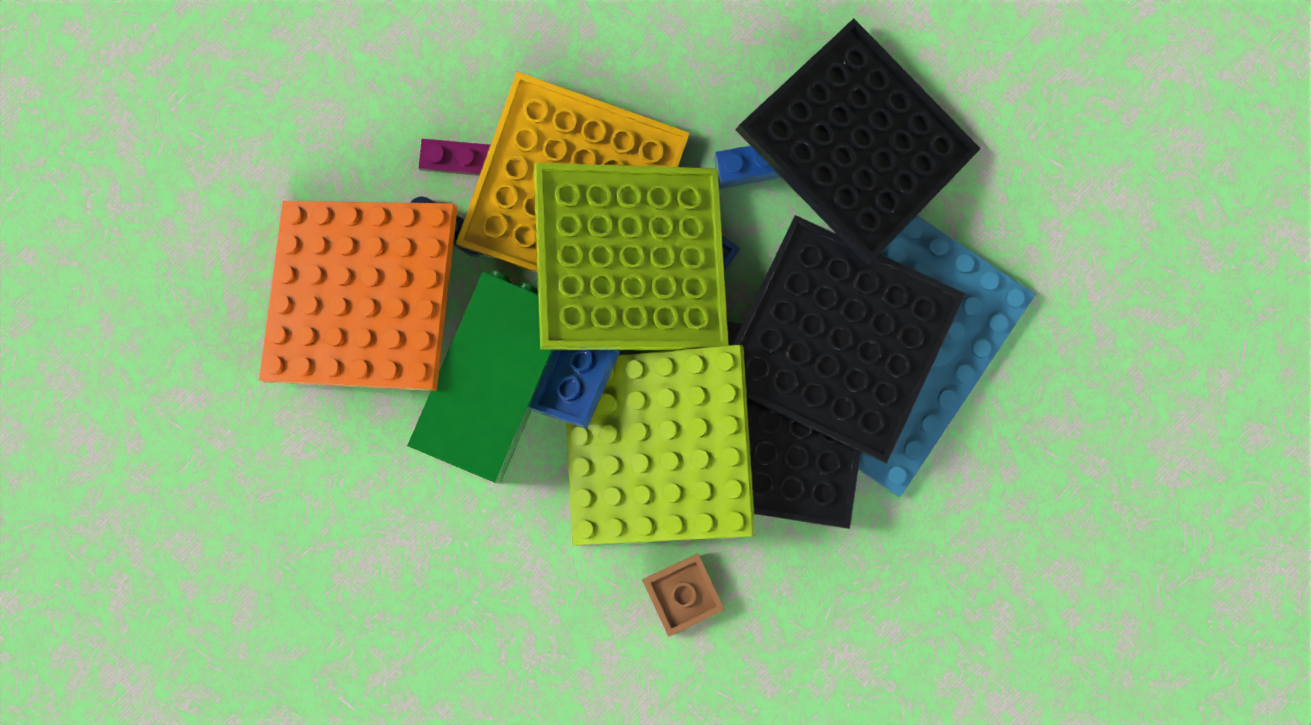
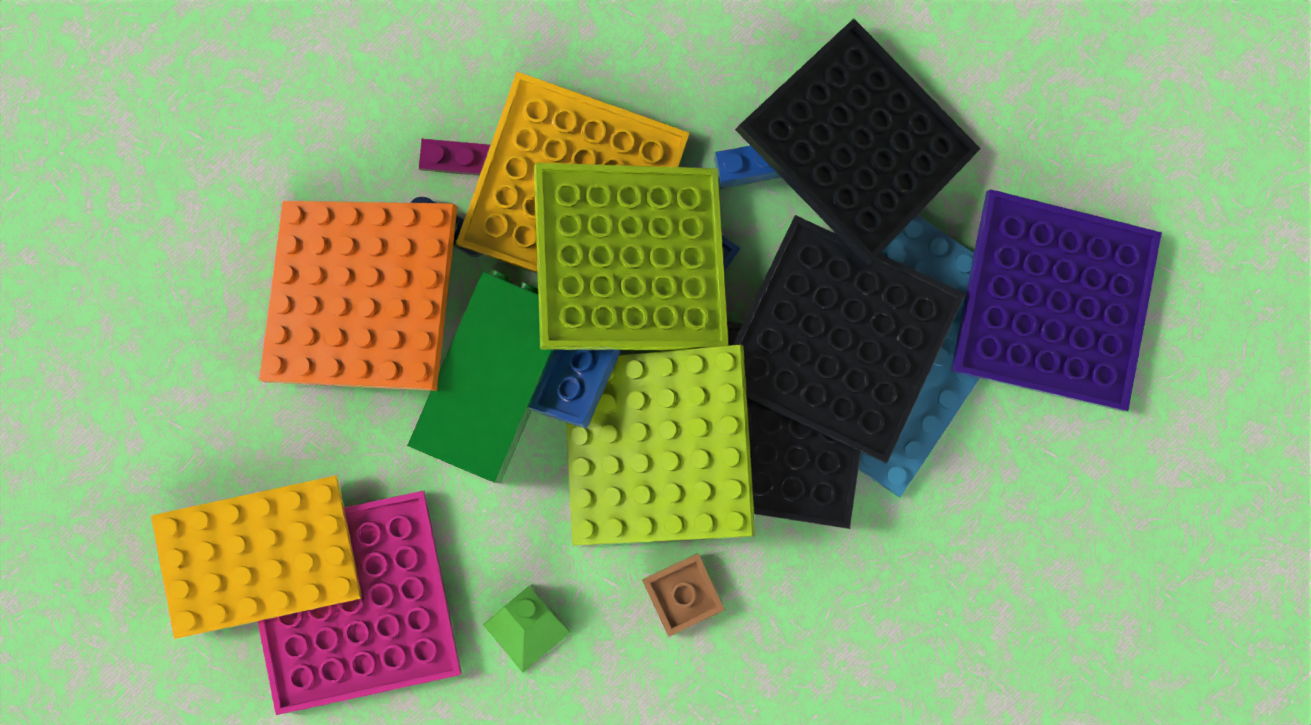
none -> yellow plate [151,475,362,639]
none -> dark pink plate [258,491,462,715]
none -> bright green slope [483,584,570,673]
none -> dark purple plate [951,189,1162,412]

